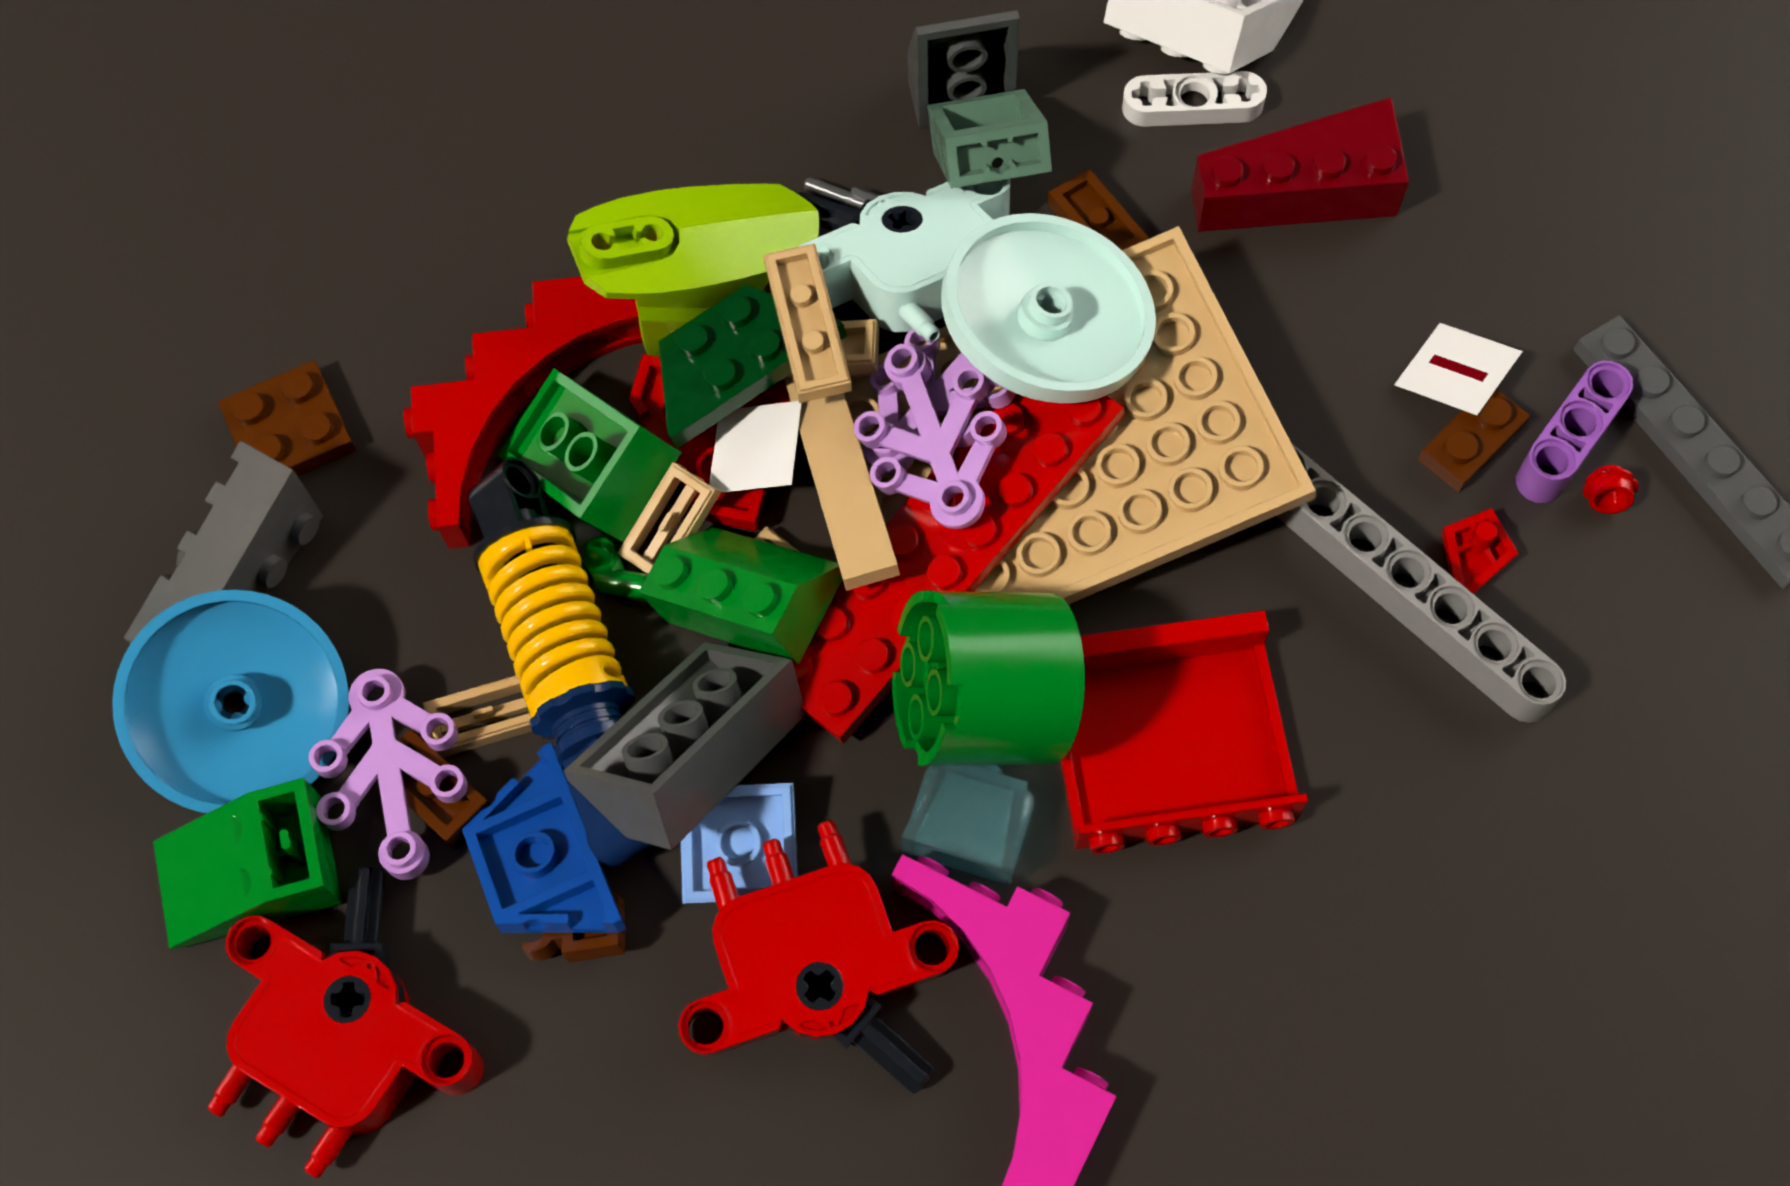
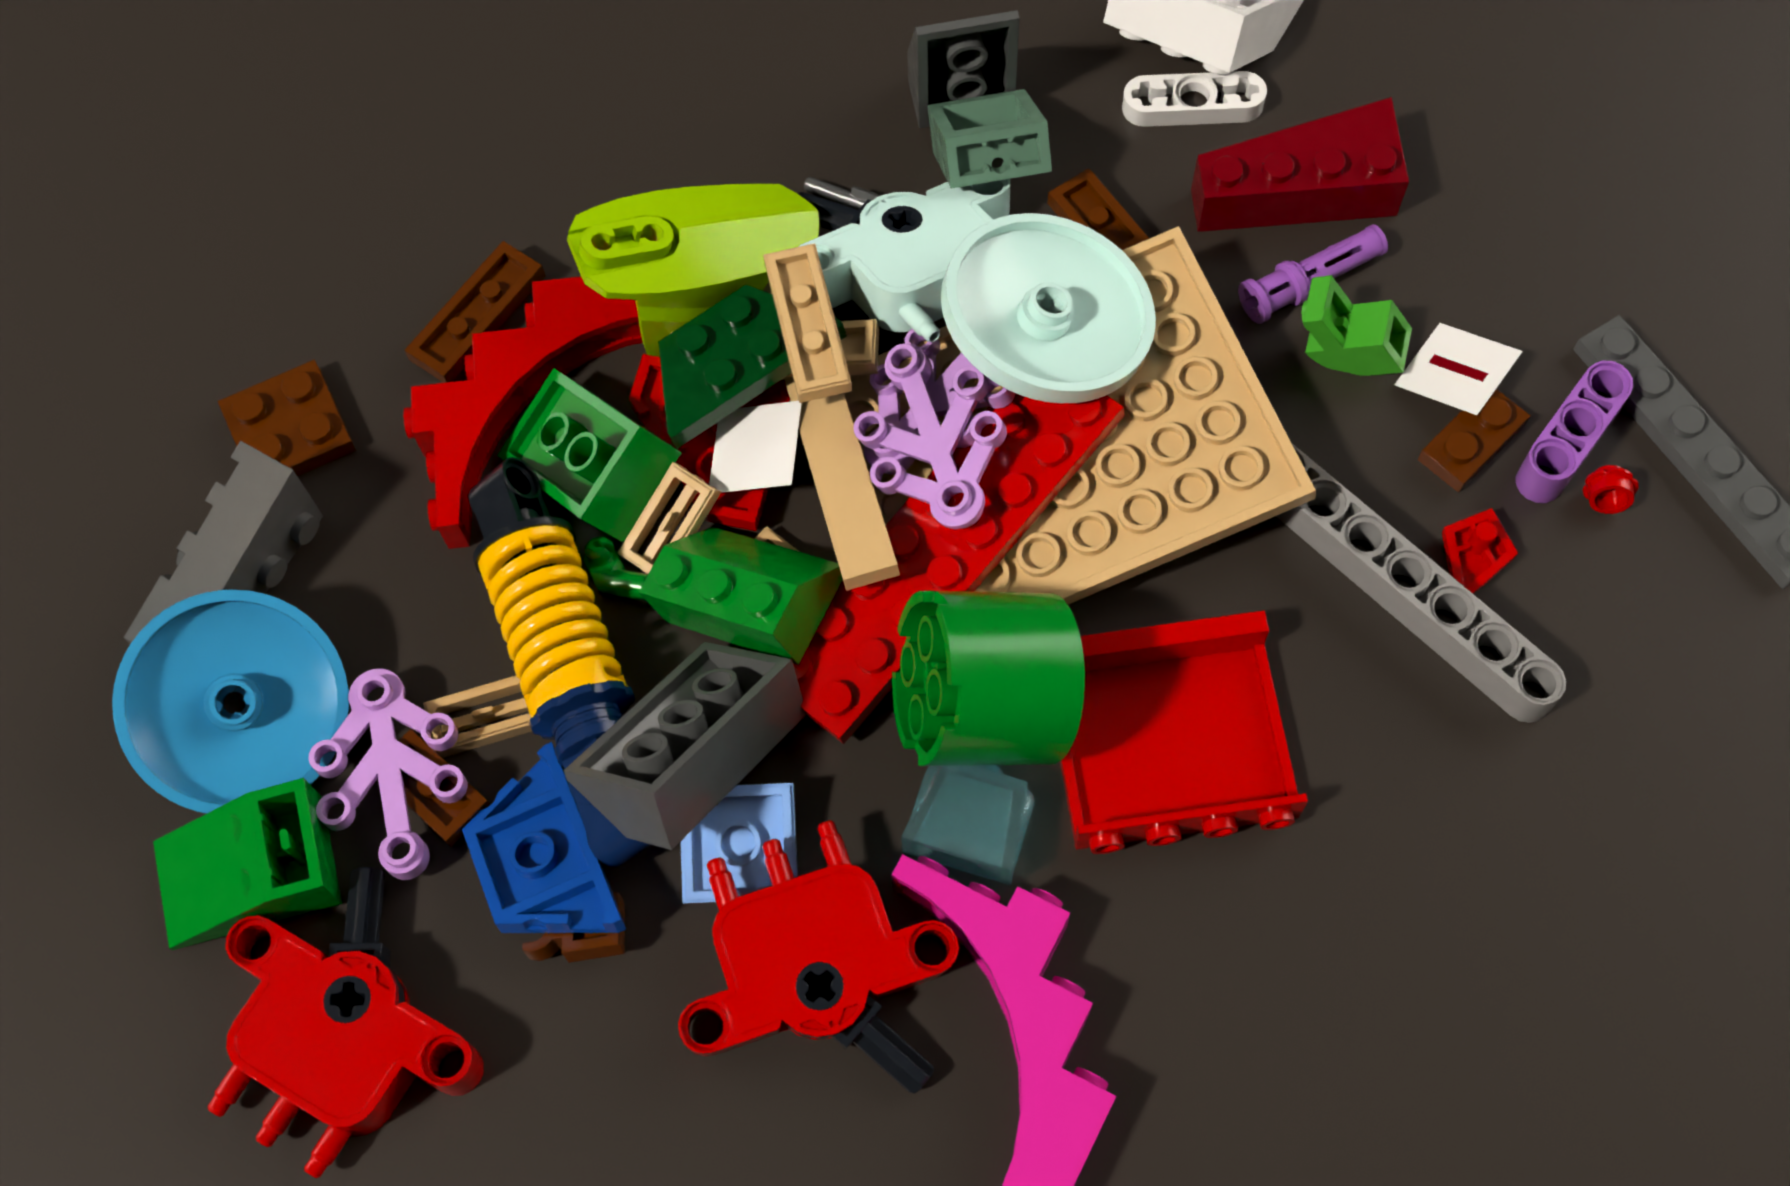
none -> reddish brown plate [404,241,546,383]
none -> medium lavender pin [1238,224,1388,324]
none -> bright green brick [1301,275,1412,376]

